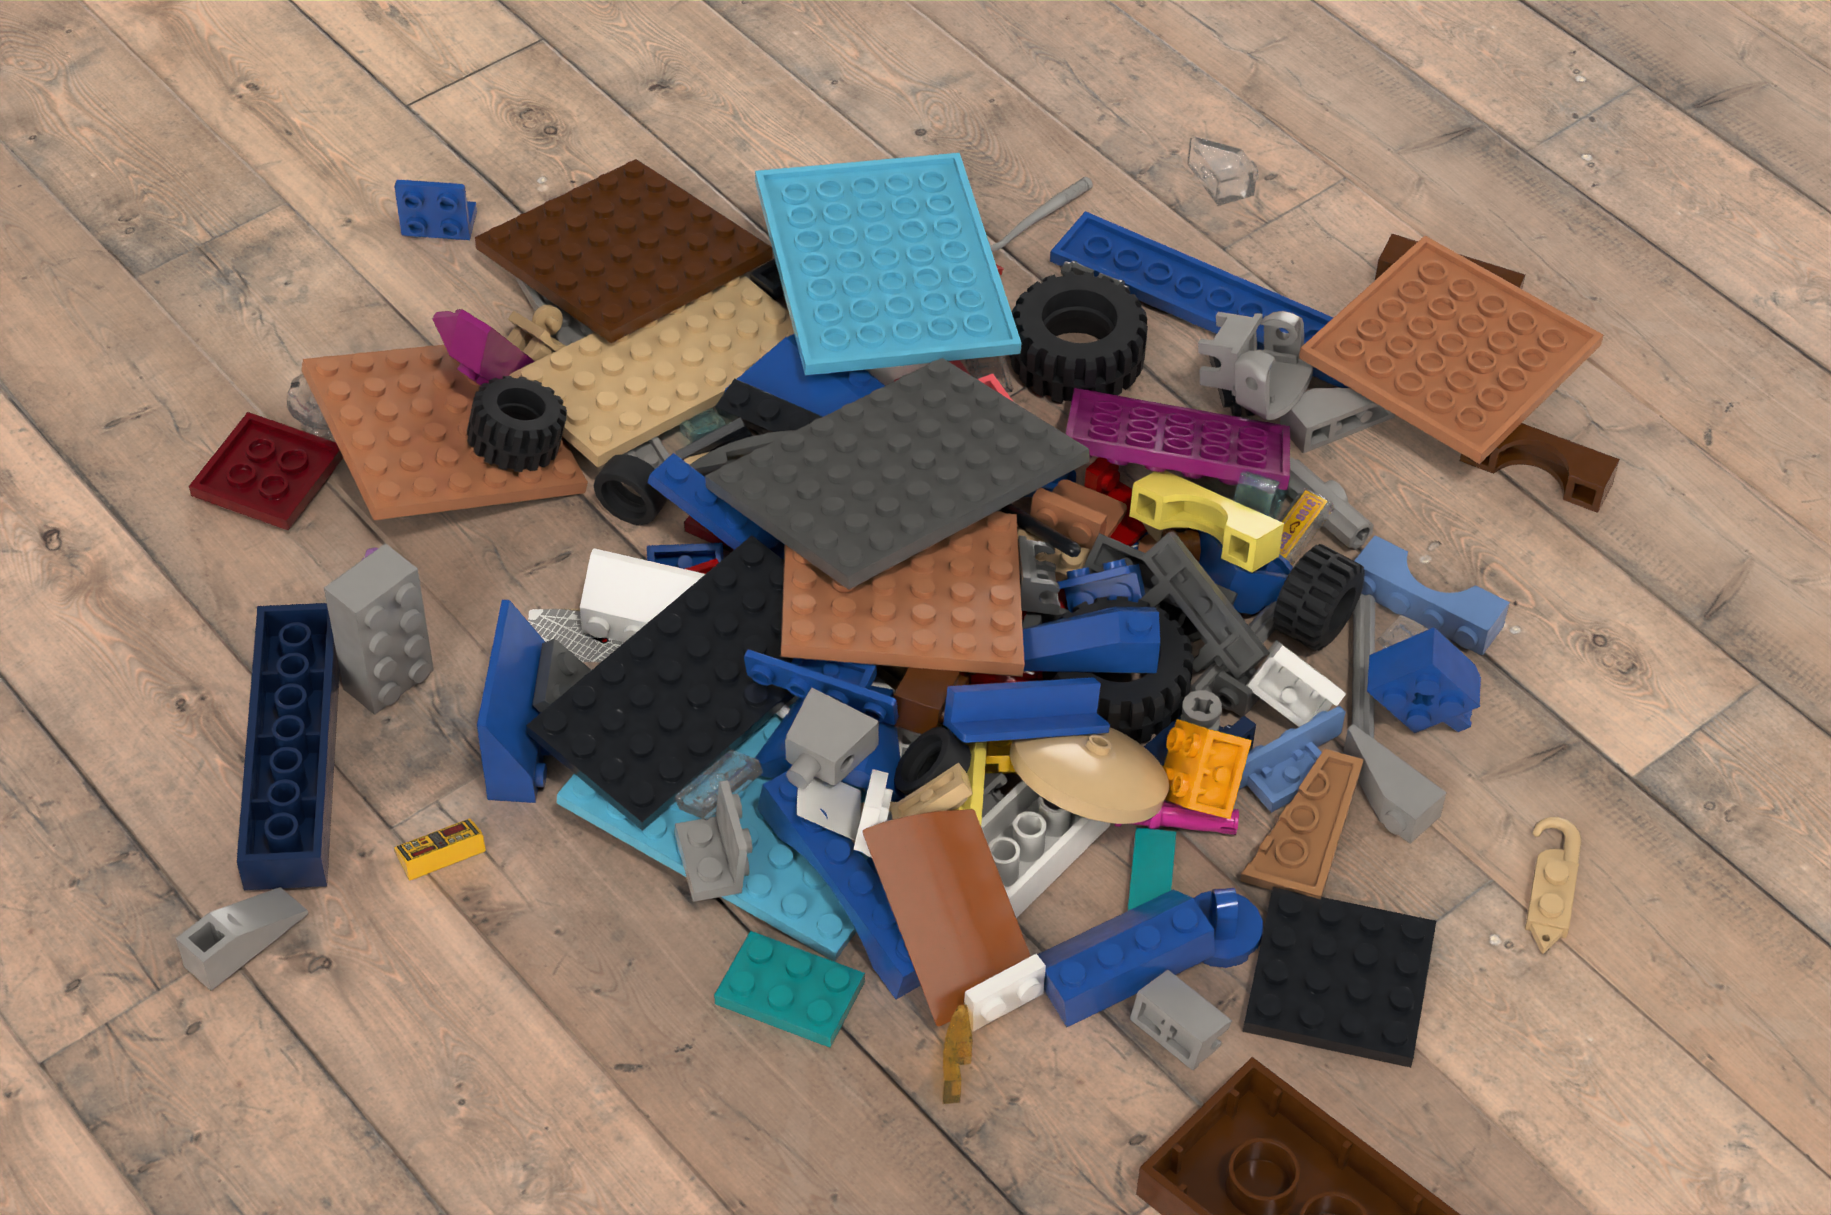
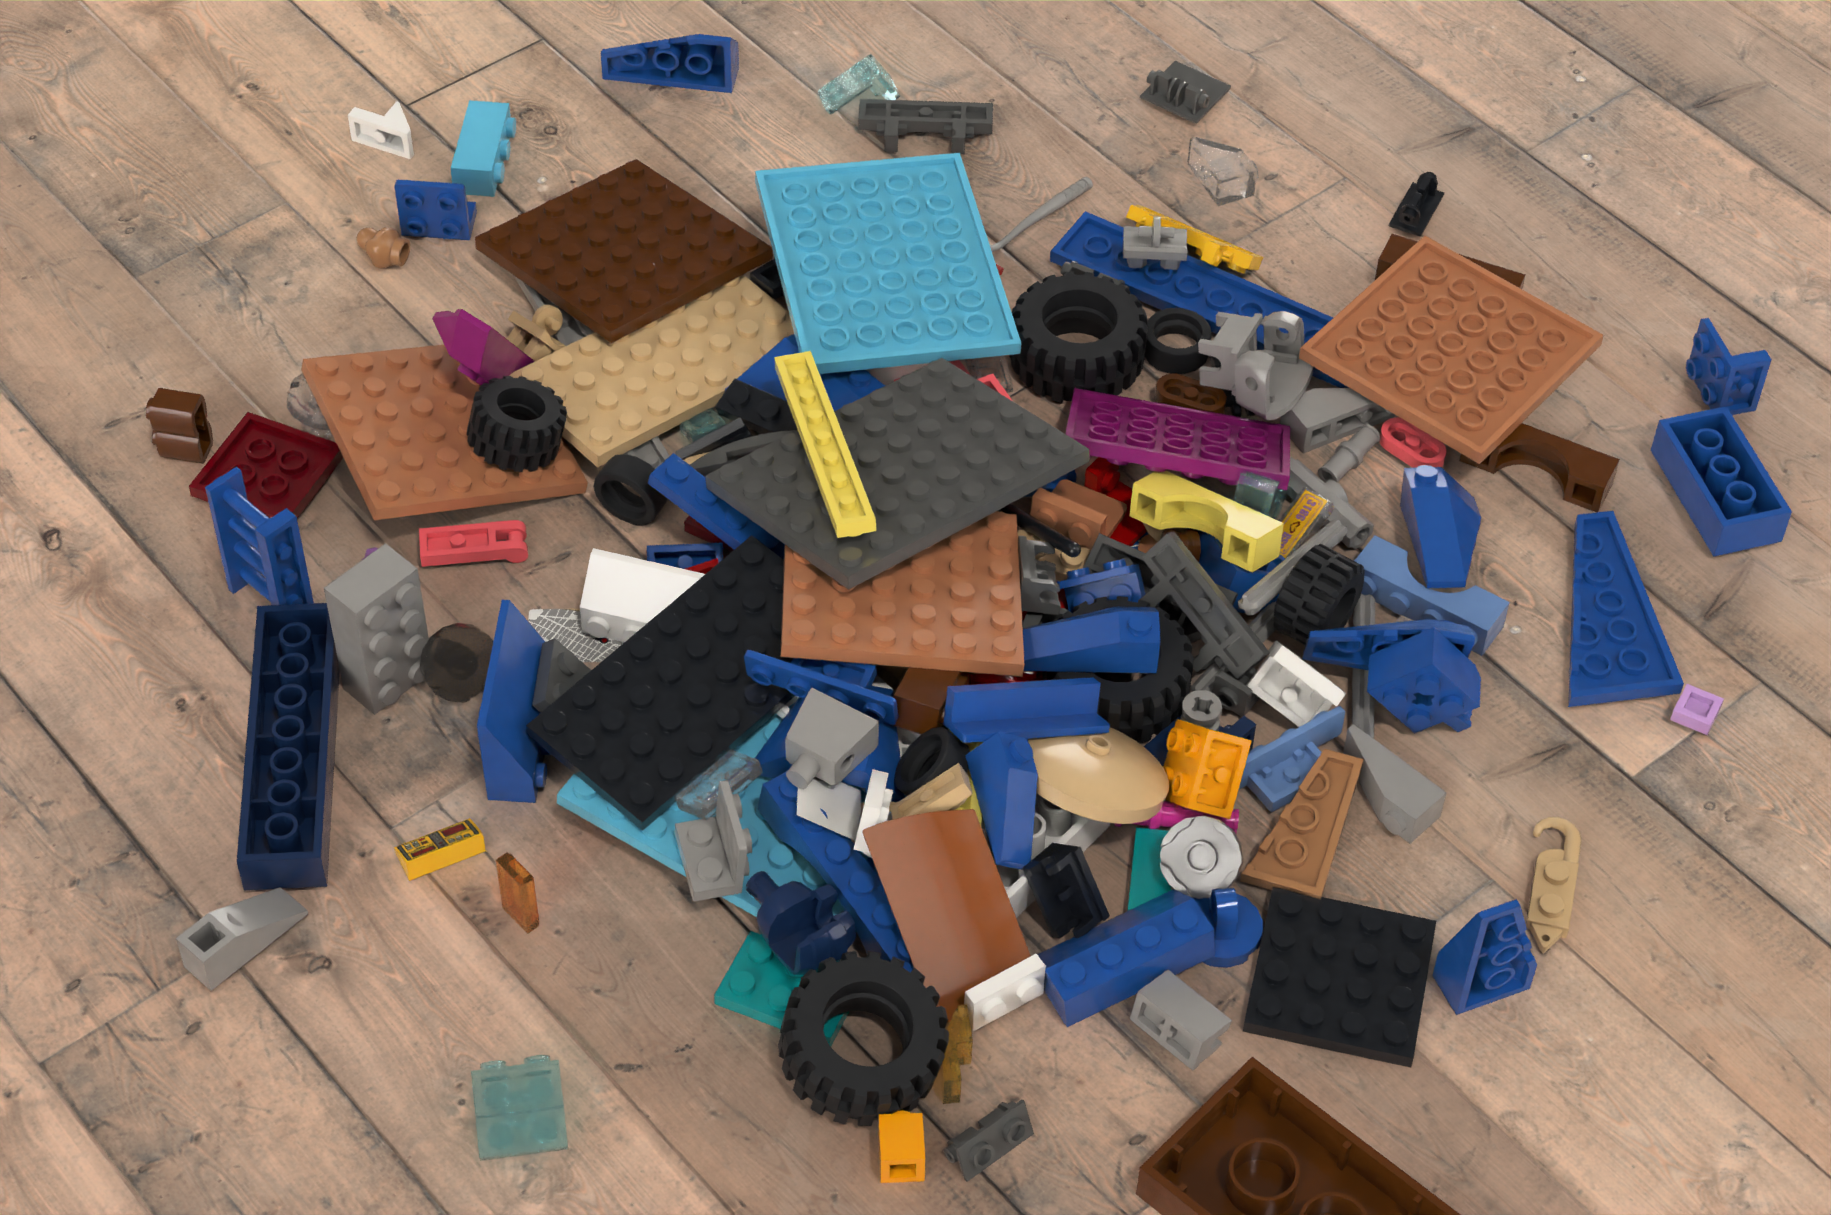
none -> reddish brown brick [146,388,213,464]
none -> blue fence [205,467,314,605]
none -> white slope [348,101,414,159]
none -> medium nougat animal [356,227,411,269]
none -> coral plate [419,520,528,567]
none -> clear smoke tile [420,623,493,703]
none -> medium azure brick [451,100,516,197]
none -> clear light blue plate [471,1055,568,1161]
none -> clear orange tile [496,852,539,934]
none -> blue wedge [601,34,739,93]
none -> dark blue piece [746,871,856,975]
none -> light yellow plate [774,351,877,538]
none -> black tyre [778,951,949,1126]
none -> clear light blue bracket [818,54,900,115]
none -> dark grey hinge [858,99,993,154]
none -> light orange brick [878,1110,925,1183]
none -> dark grey hinge [943,1100,1034,1182]
none -> blue slope [965,731,1038,870]
none -> black hinge [1022,843,1110,938]
none -> light grey hips [1123,216,1187,270]
none -> yellow hinge [1126,205,1263,274]
none -> dark grey hinge [1140,61,1231,124]
none -> black tyre [1145,308,1212,374]
none -> reddish brown plate [1155,373,1226,414]
none -> tile [1160,816,1243,899]
none -> light grey axle [1238,519,1348,615]
none -> blue wedge [1302,619,1475,670]
none -> light grey pin [1318,424,1381,483]
none -> coral plate [1379,417,1447,468]
none -> black hinge [1389,172,1445,237]
none -> blue wedge [1400,465,1481,588]
none -> blue wedge [1432,899,1537,1015]
none -> blue wing [1568,511,1684,707]
none -> blue brick [1651,406,1792,557]
none -> lavender plate [1670,684,1724,735]
none -> blue bracket [1686,318,1772,415]

